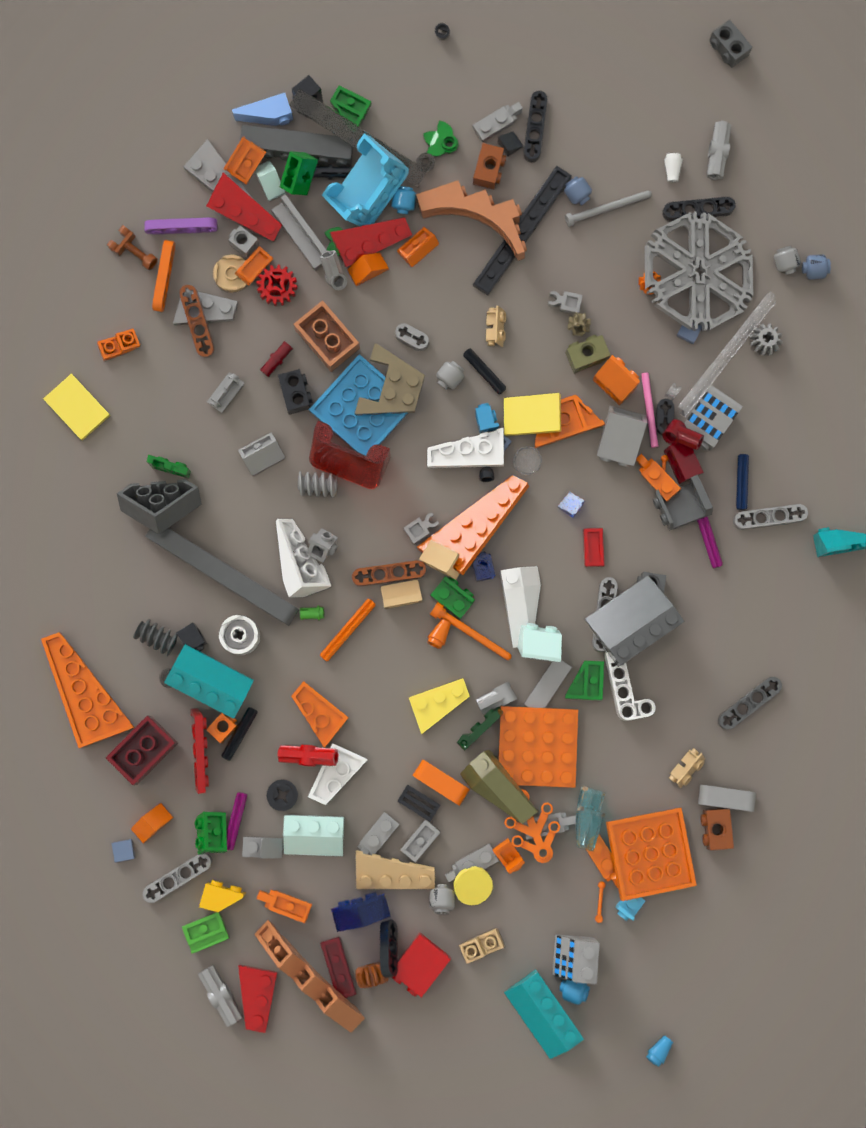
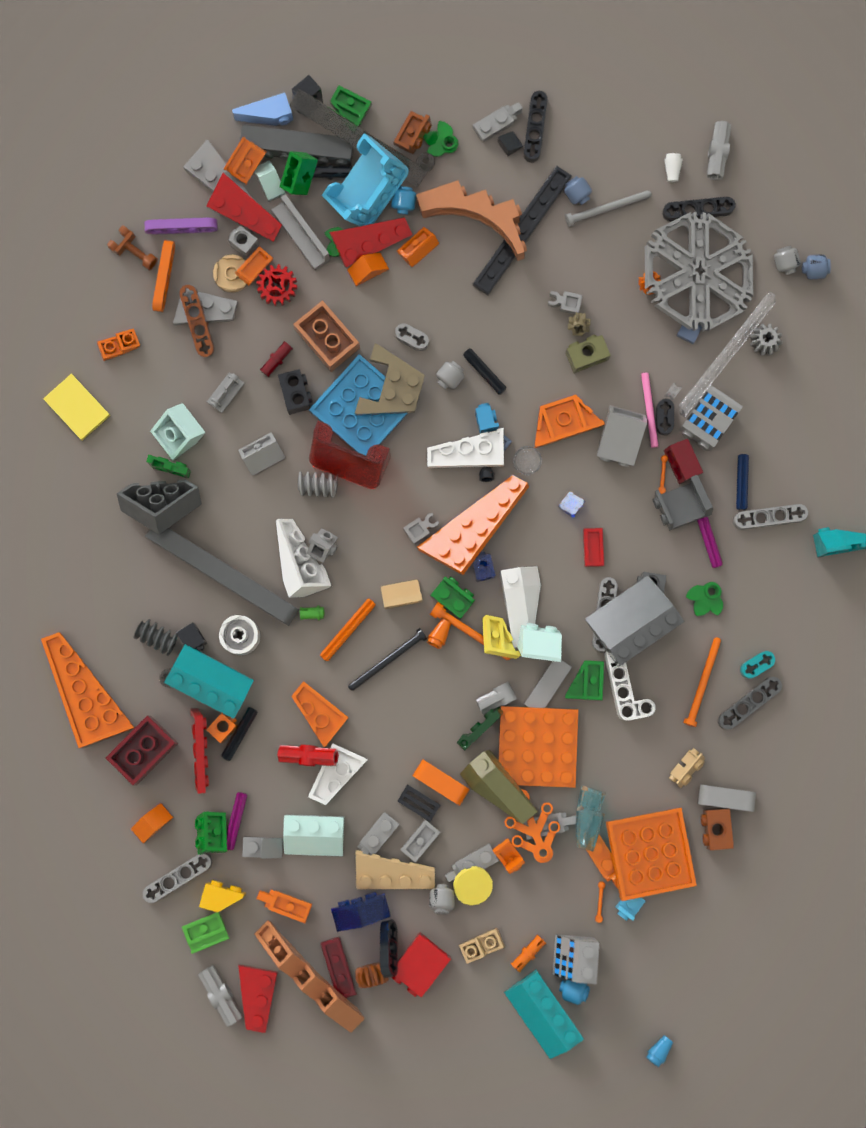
sand blue tile [112,839,135,862] -> none
black gear [267,779,298,811] -> none
light grey piece [319,250,347,290] -> none
dark orange beam [352,560,426,586] -> none
light yellow wing [409,678,470,734] -> none
tan panel [419,540,460,580] -> none
black hinge [435,23,450,39] -> none
dark orange brick [473,143,506,190] -> none
tan hinge [486,305,506,347] -> none
light yellow tile [504,393,561,436] -> none
orange slope [593,355,640,406] -> none
orange hinge [636,454,681,502] -> none
dark red piece [662,419,704,450] -> none
dark grey brick [709,19,753,68] -> none
none -> light aqua slope [150,403,206,460]
none -> black bar [348,628,428,691]
none -> dark orange bracket [393,111,432,154]
none -> light yellow wing [482,615,521,659]
none -> orange pin [511,934,546,972]
none -> orange bar [683,637,721,727]
none -> green plate [686,582,723,616]
none -> teal beam [740,651,775,679]

